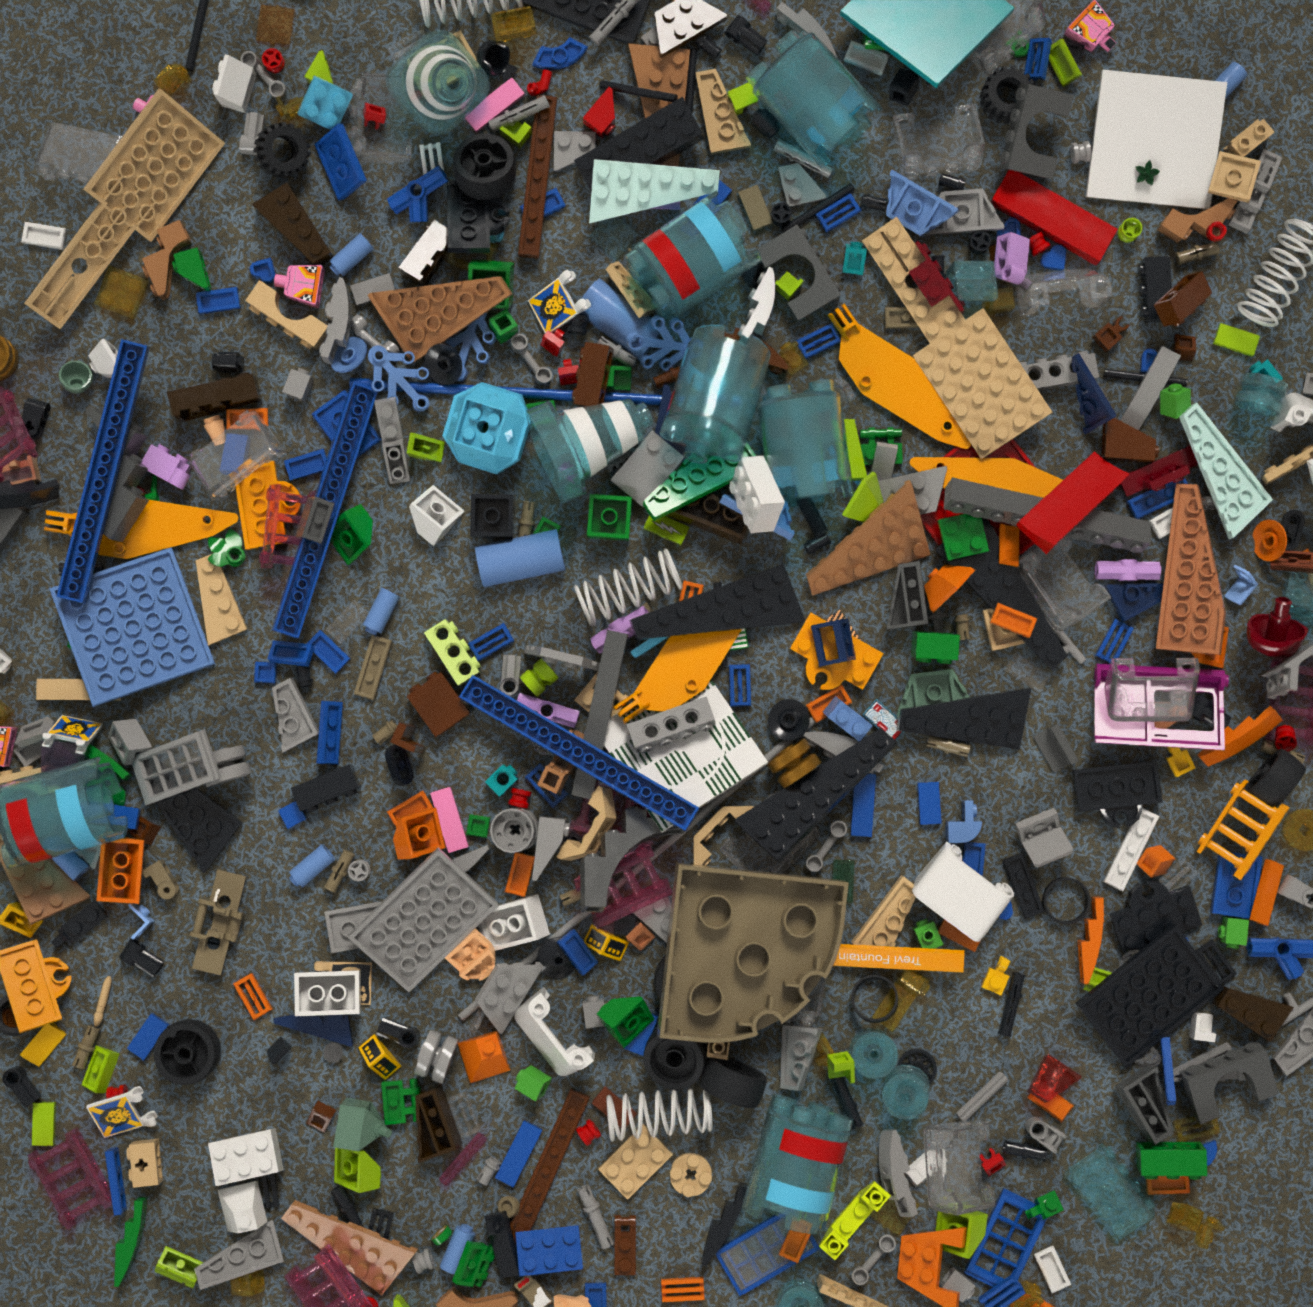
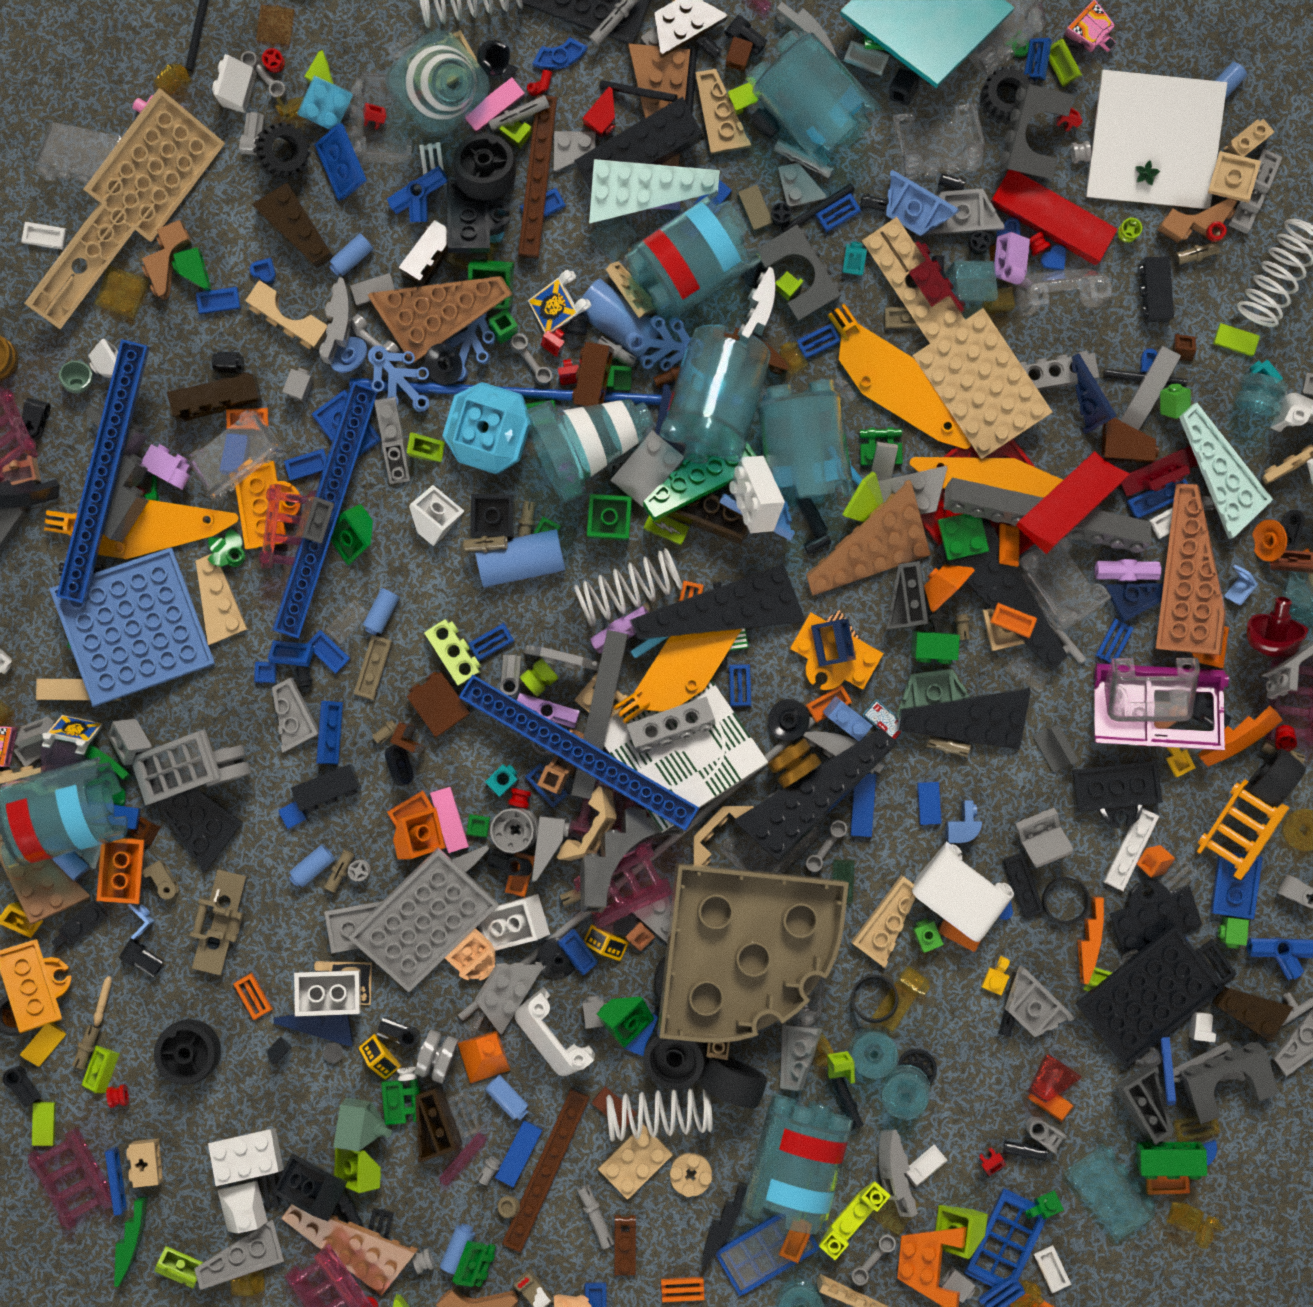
flag [86,1086,158,1138] -> none
blue tile [127,1013,169,1060] -> none
light nougat cone [203,415,226,447] -> none
bright pink torso [274,265,325,308] -> none
reddish brown slope [306,1101,336,1133] -> none
green tile [431,1225,452,1246] -> none
black hinge [484,1211,519,1278] -> none
clear yellow plate [491,6,537,42] -> none
bright green brick [515,1065,552,1102] -> none
blue plate [515,1225,583,1277] -> none
red wheel [576,1119,602,1146] -> none
light orange tile [833,944,964,973] -> none
lime tile [835,419,867,481] -> none
clear windscreen [923,1120,995,1216] -> none
light grey axle [956,1072,1008,1122] -> none
blue tile [962,842,986,876] -> none
reddish brown plate [1092,316,1130,353] -> none
reddish brown brick [1154,271,1212,327] -> none
orange tile [1249,859,1284,926] -> none
none -> black slope [272,1153,347,1222]
none -> white bush [397,1067,417,1081]
none -> dark tan pin [463,536,508,553]
none -> medium blue brick [484,1074,528,1120]
none -> black piece [487,849,532,877]
none -> reddish brown panel [725,37,753,72]
none -> light grey wing [1005,965,1075,1037]
none -> red tile [1056,108,1083,132]

